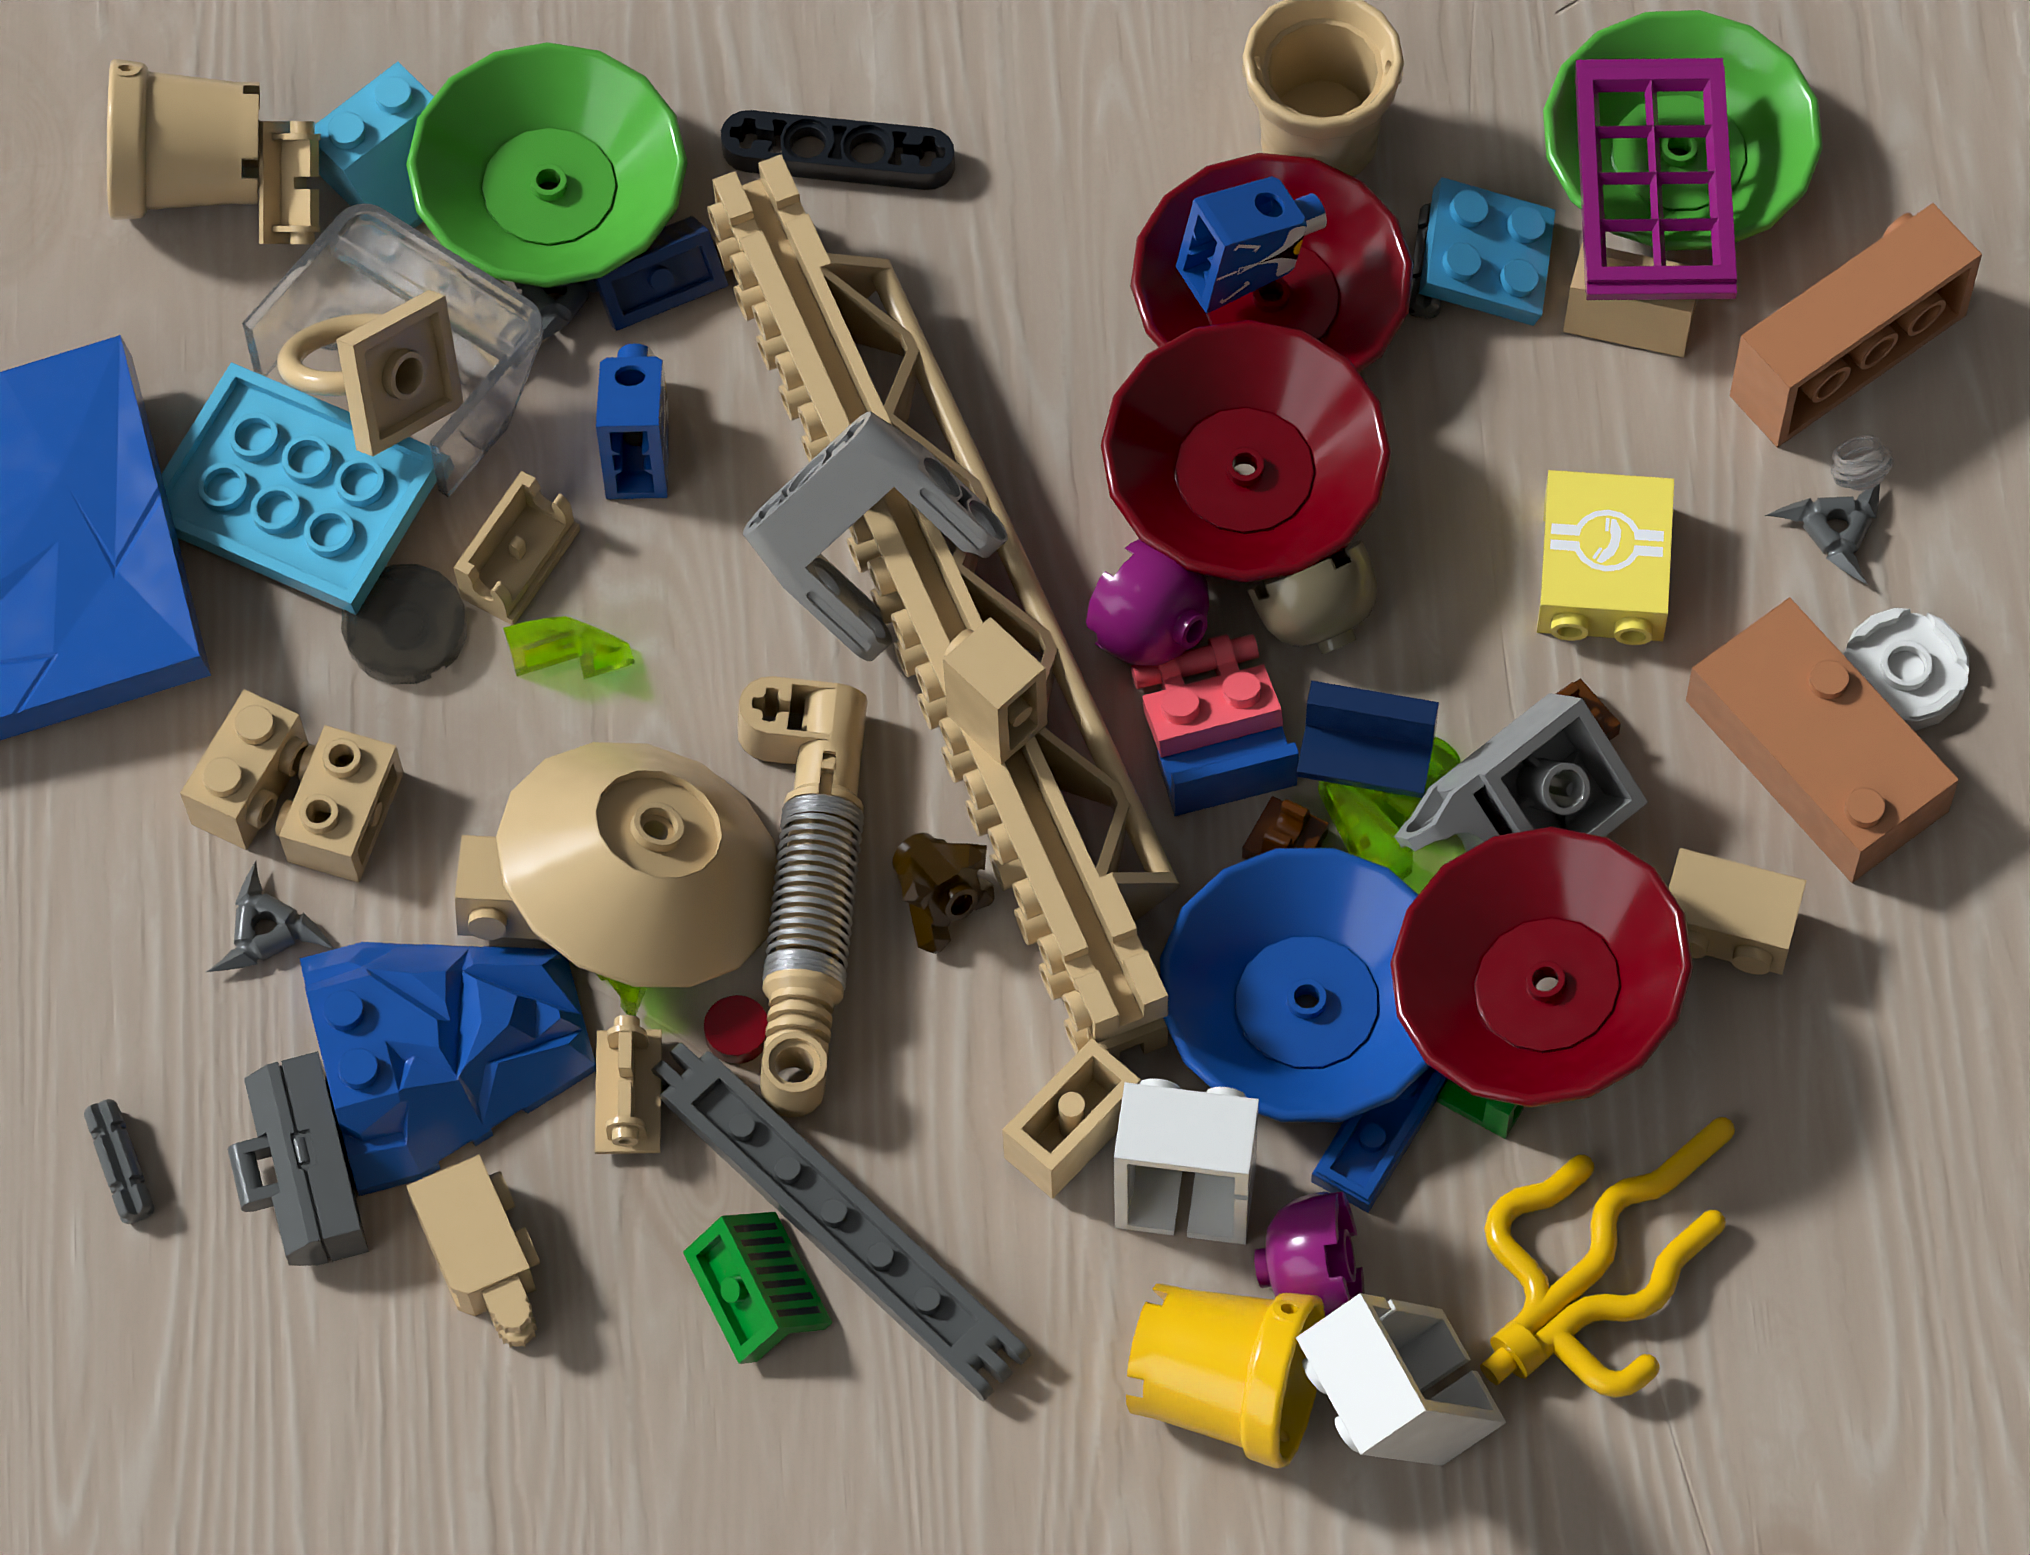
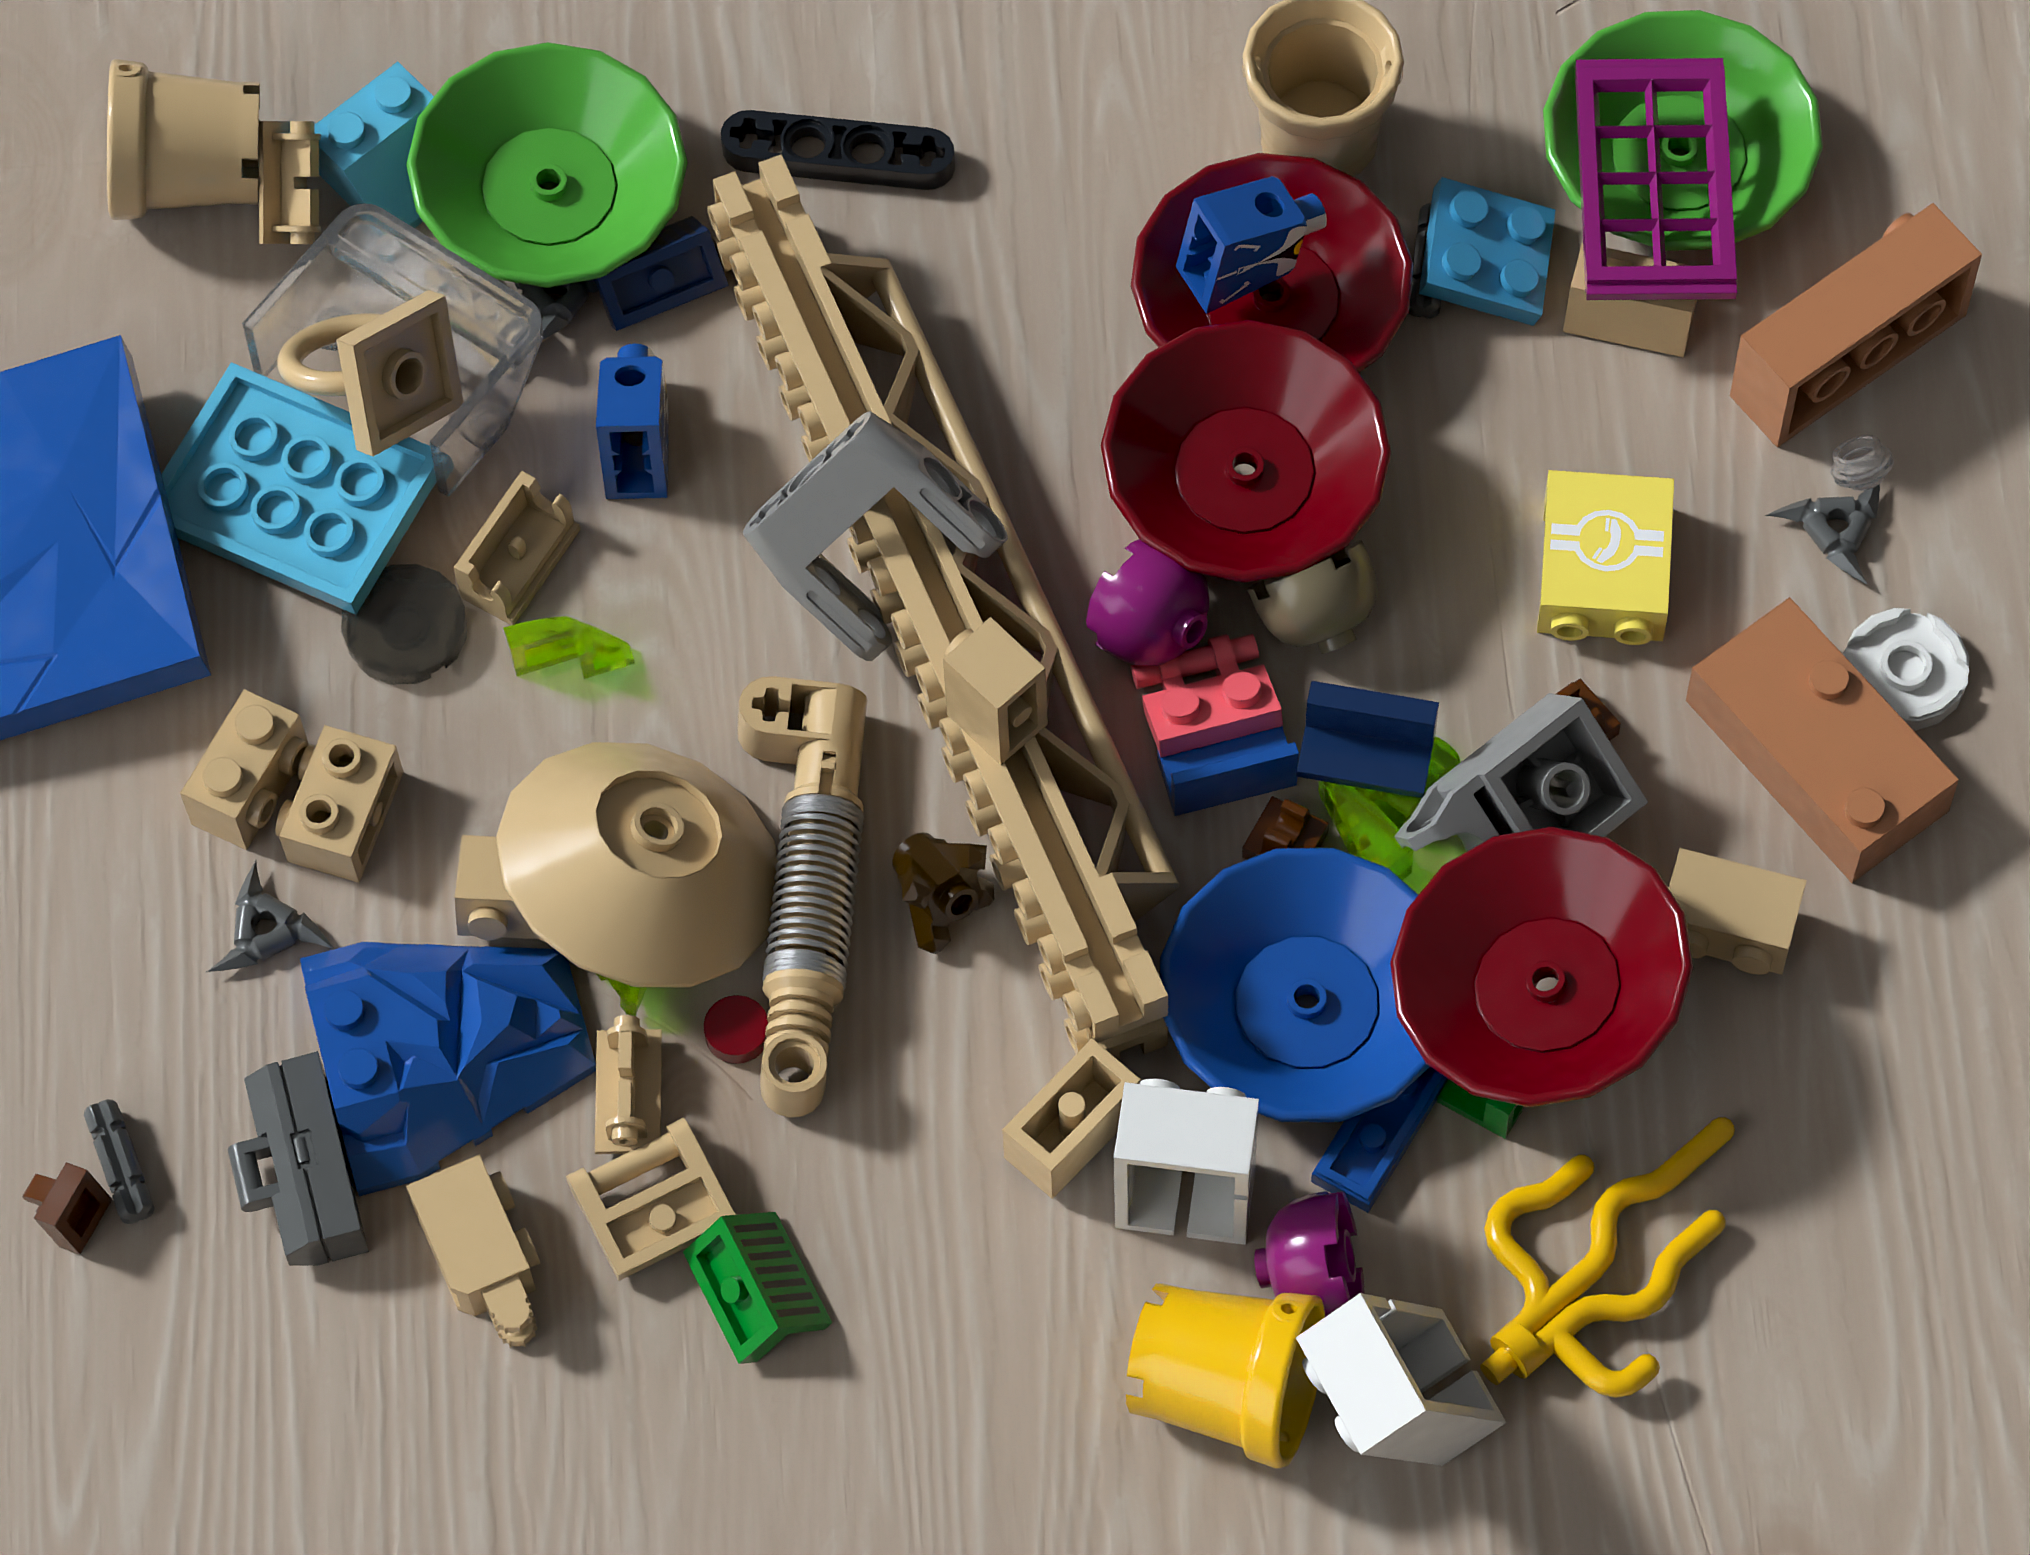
dark grey hinge [651,1043,1031,1402] -> none
none -> reddish brown tile [22,1162,112,1255]
none -> tan plate [565,1118,736,1281]

